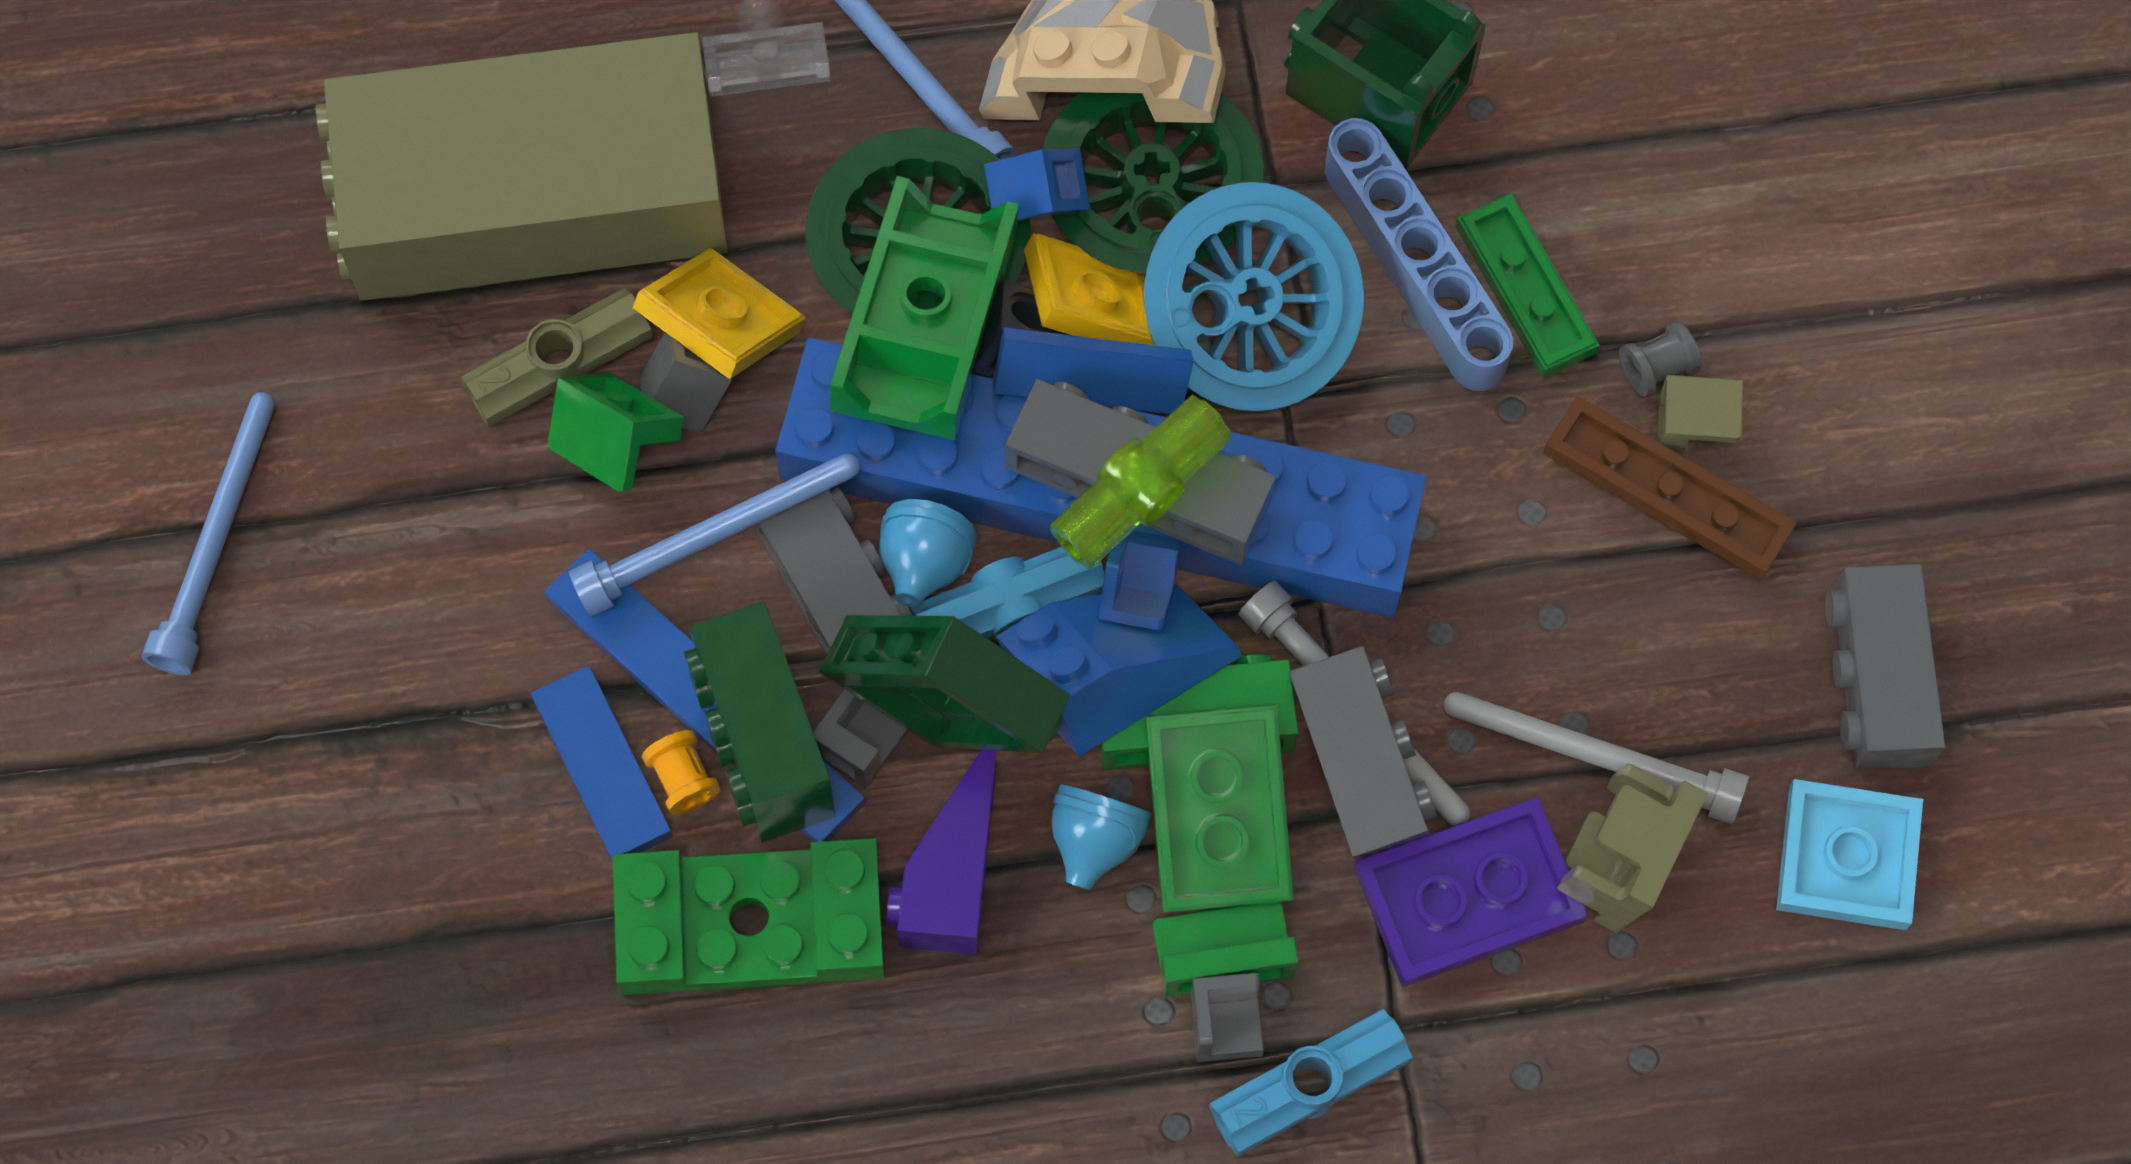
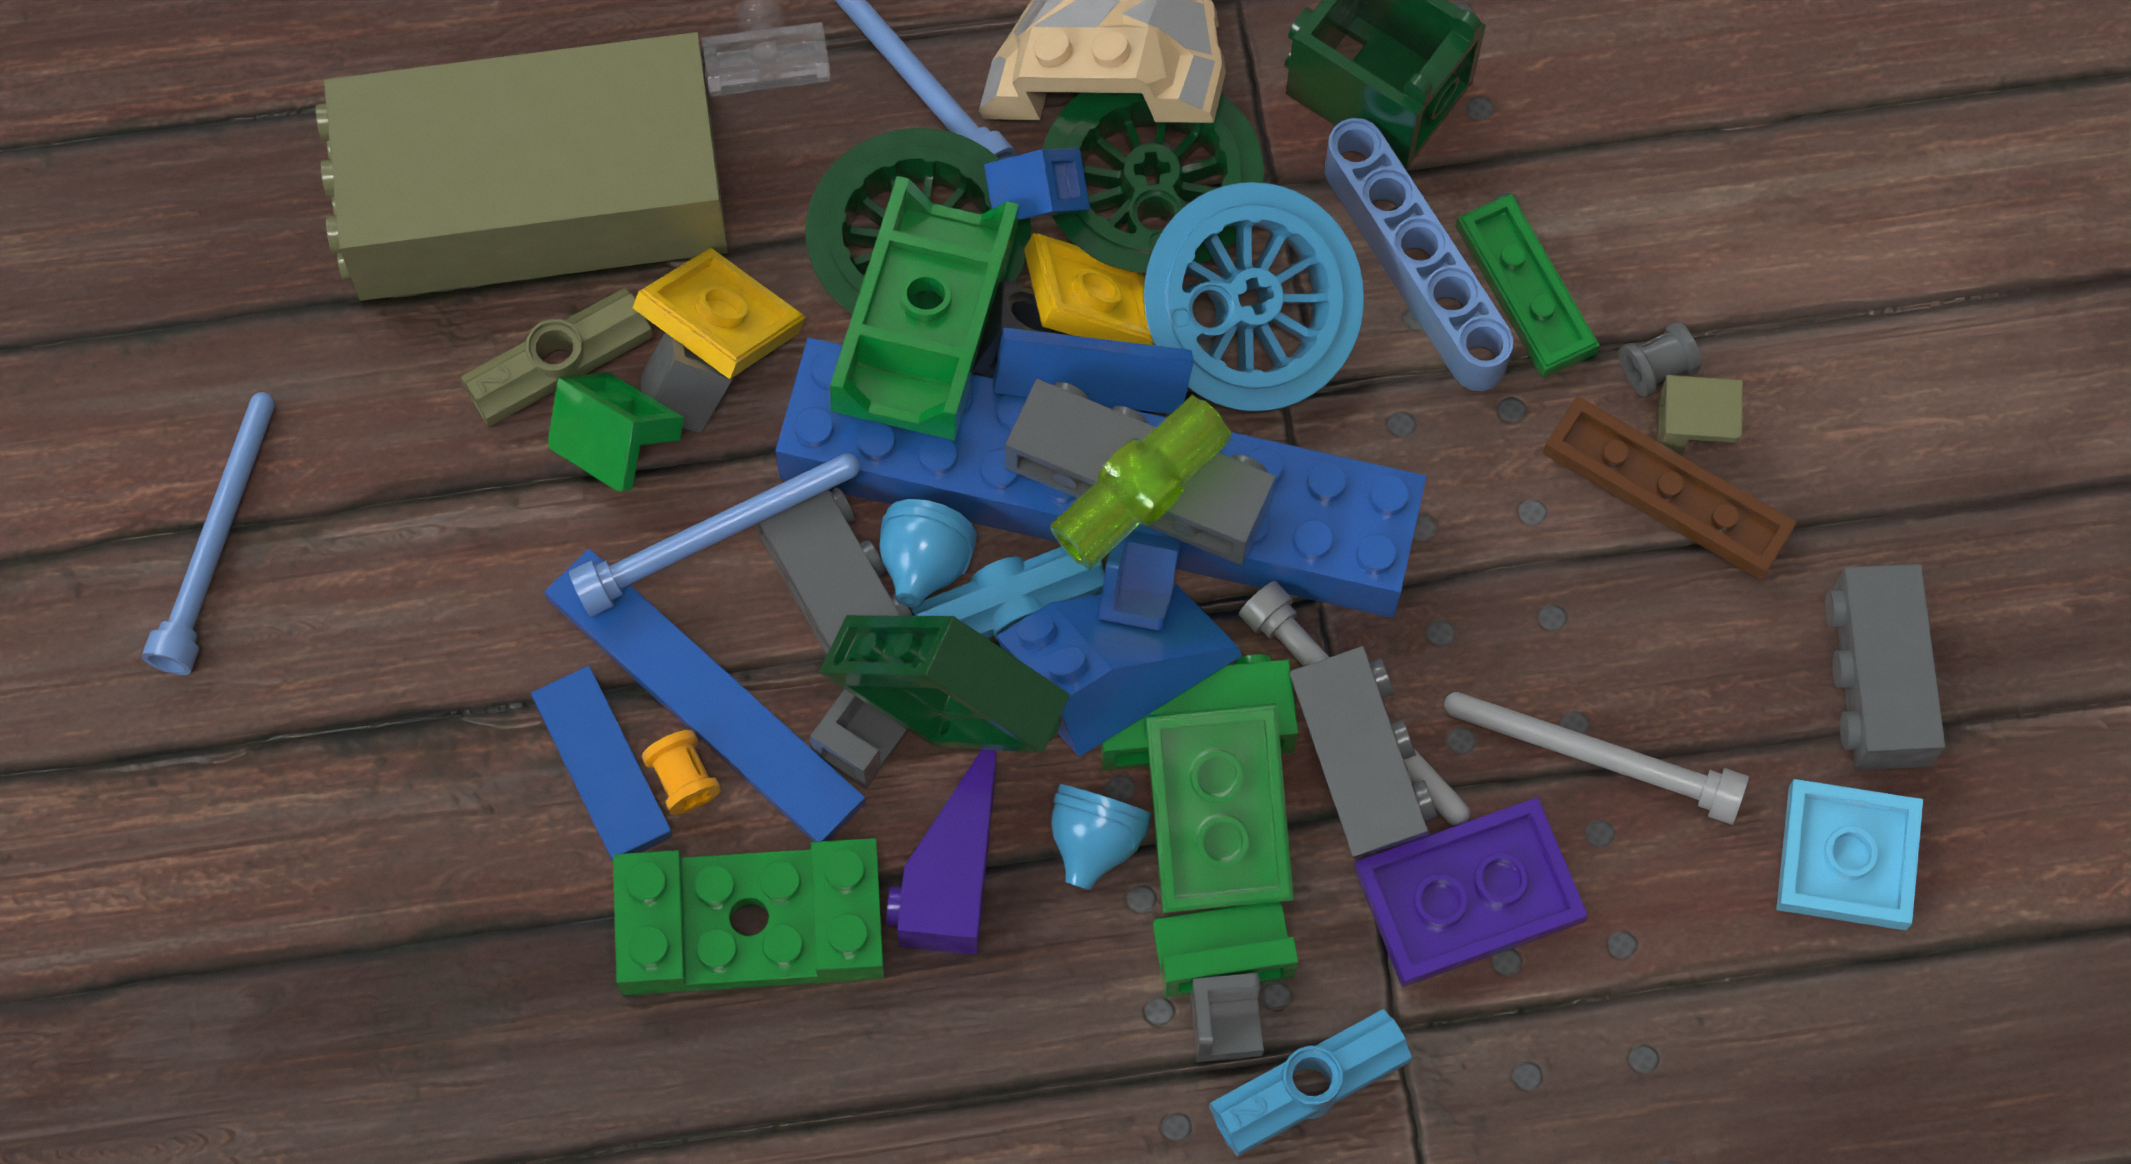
dark green brick [683,600,836,843] -> none
olive panel [1557,763,1708,933] -> none

